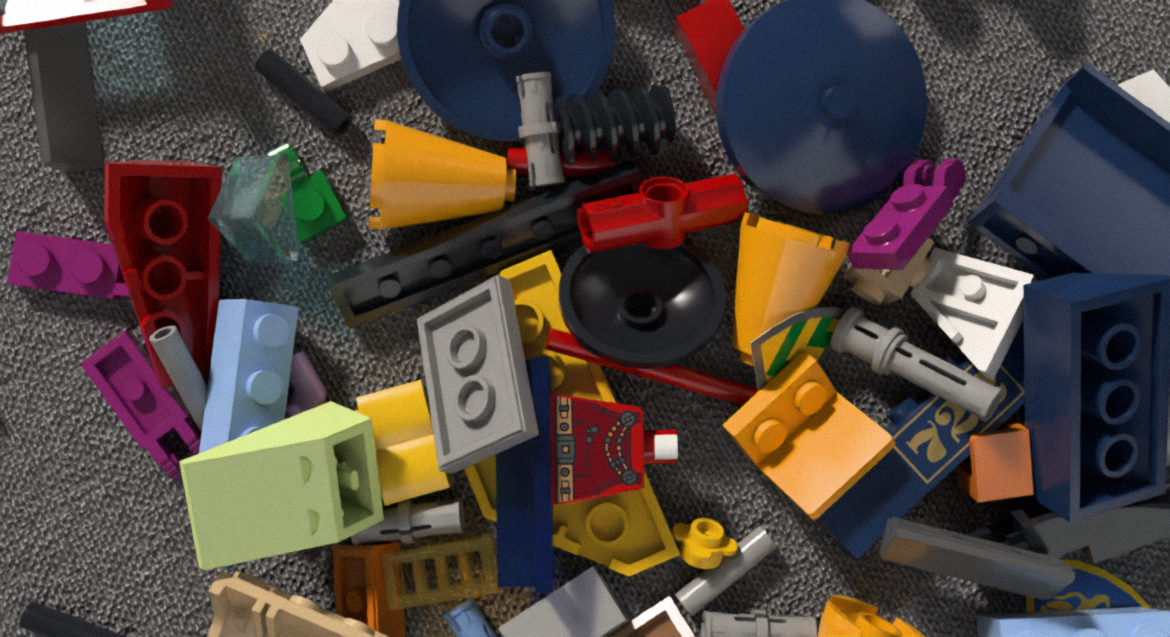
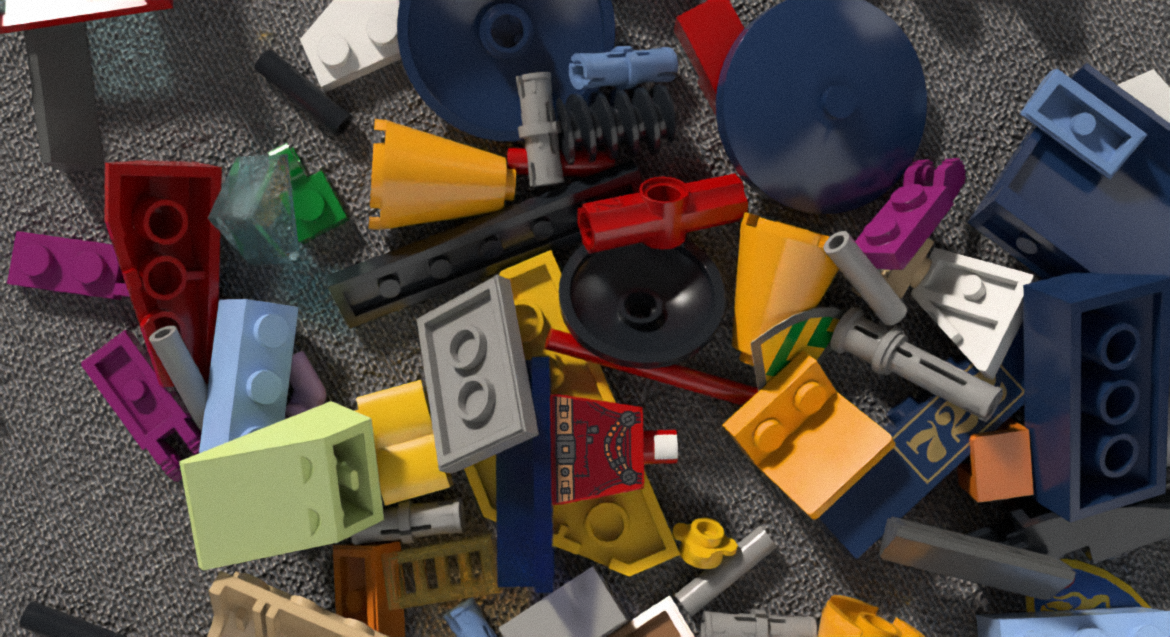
none -> medium blue pin [569,46,678,90]
none -> light grey piece [824,231,907,325]
none -> medium blue slope [1020,69,1148,179]

